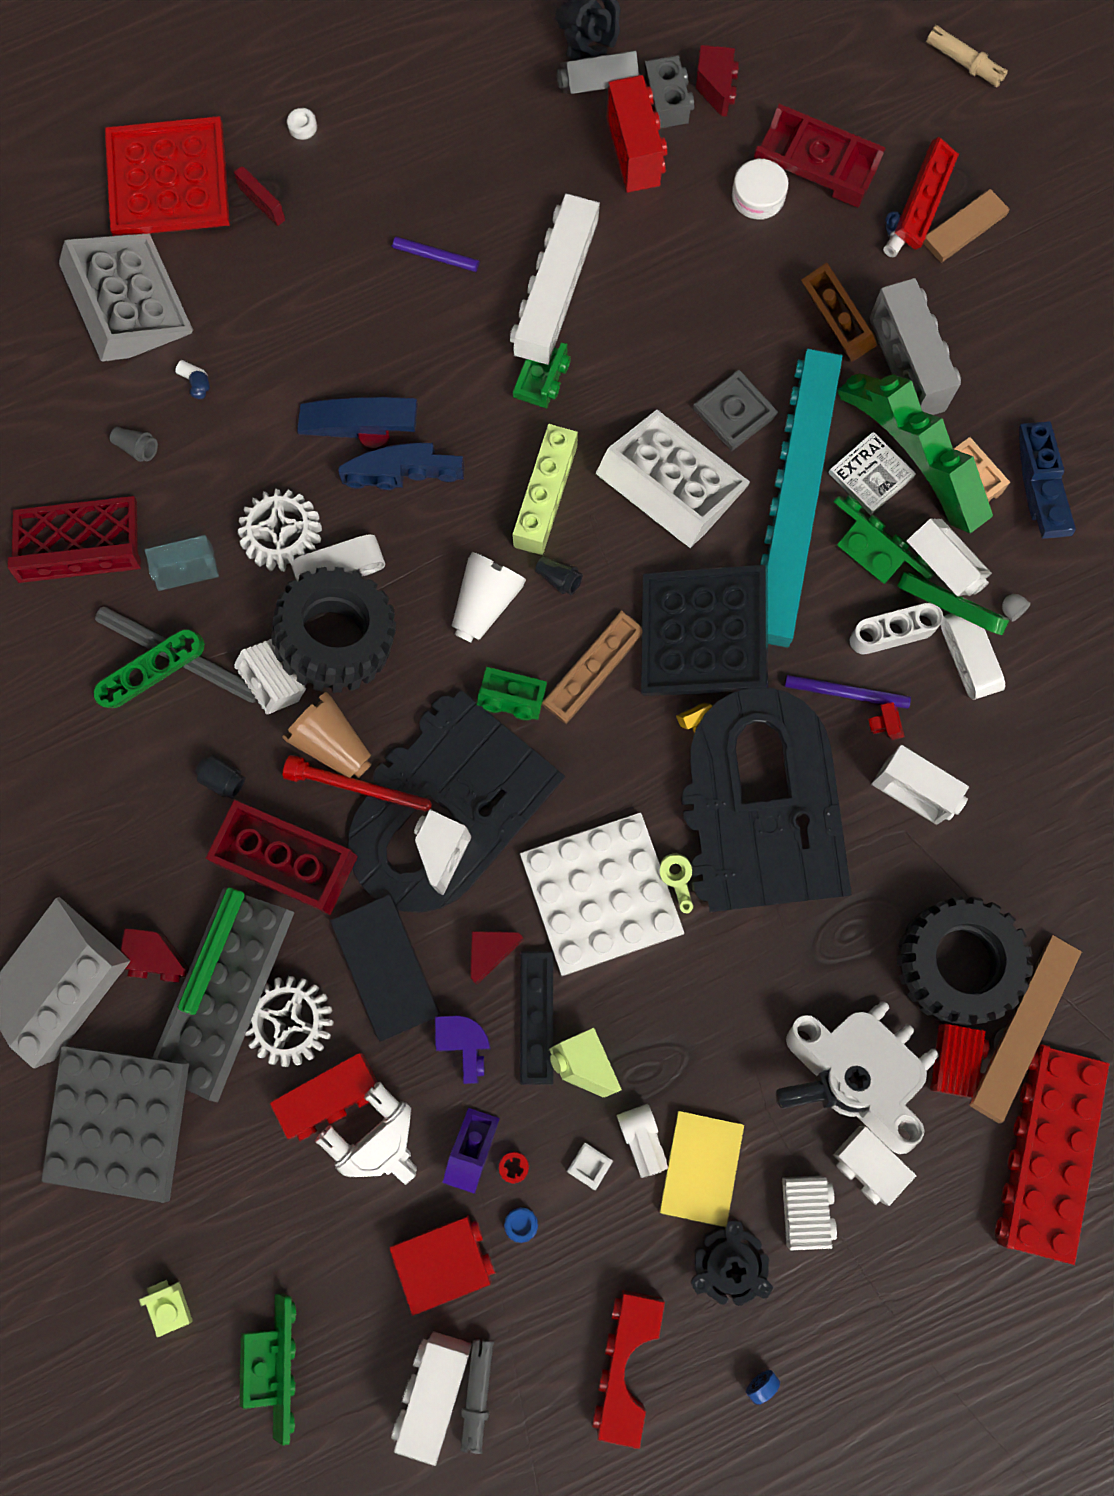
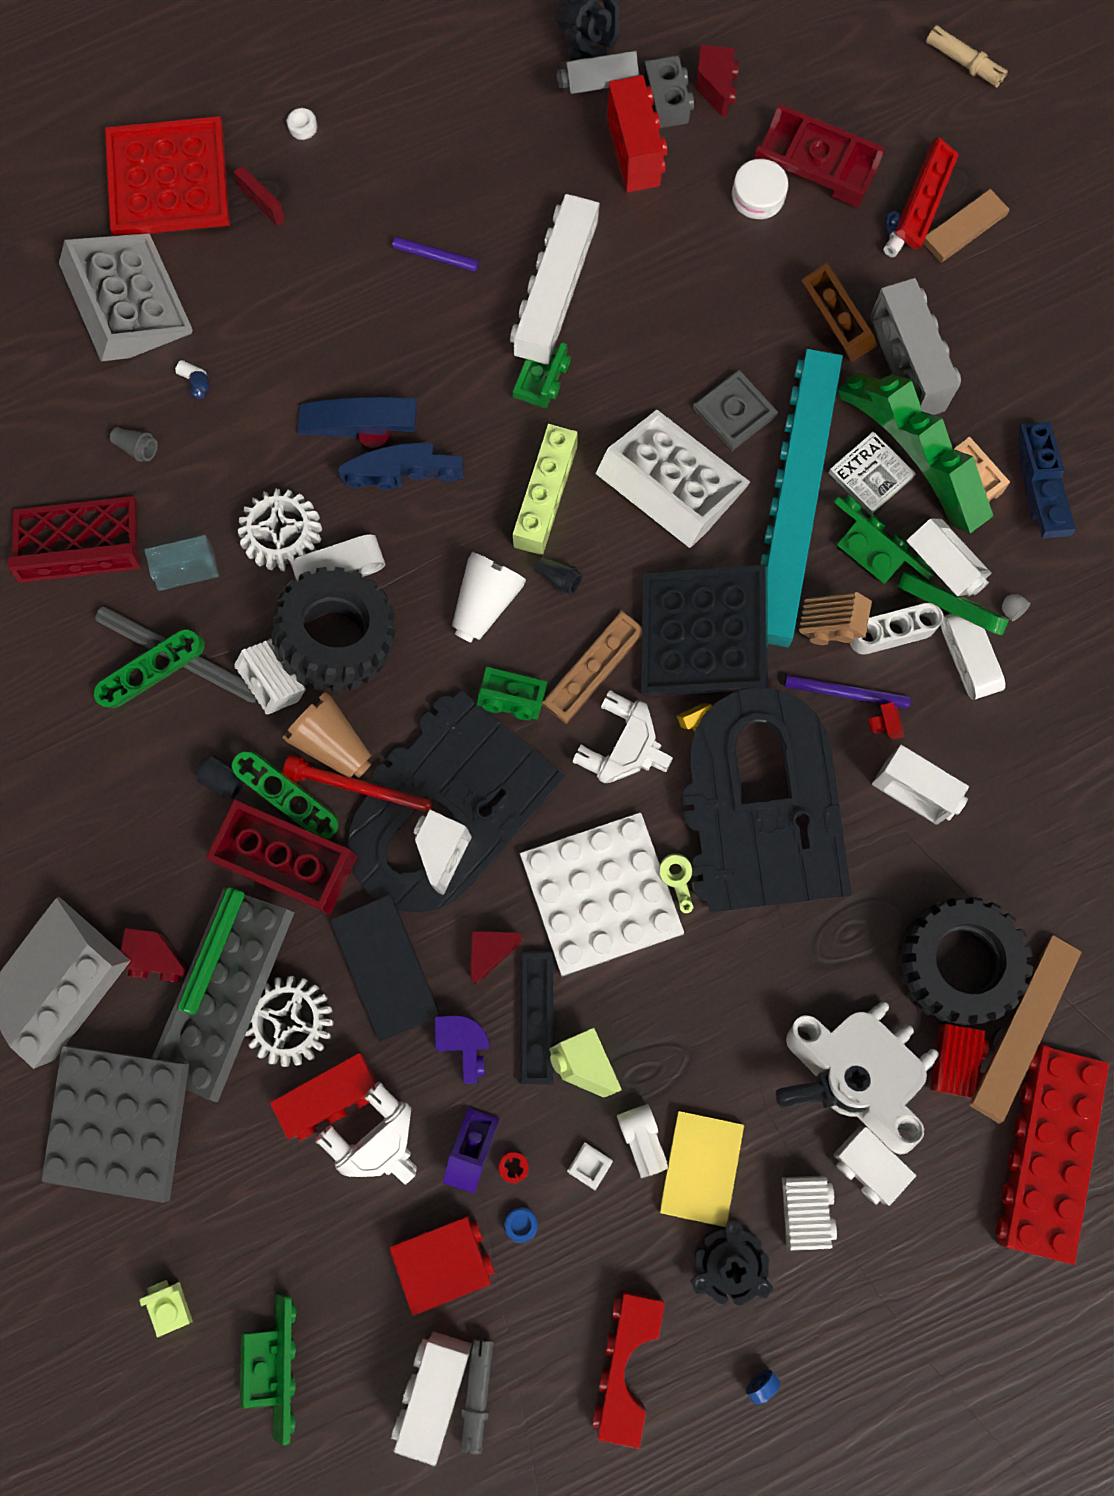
none -> green beam [232,750,339,839]
none -> white connector [573,690,673,783]
none -> medium nougat brick [799,592,872,645]

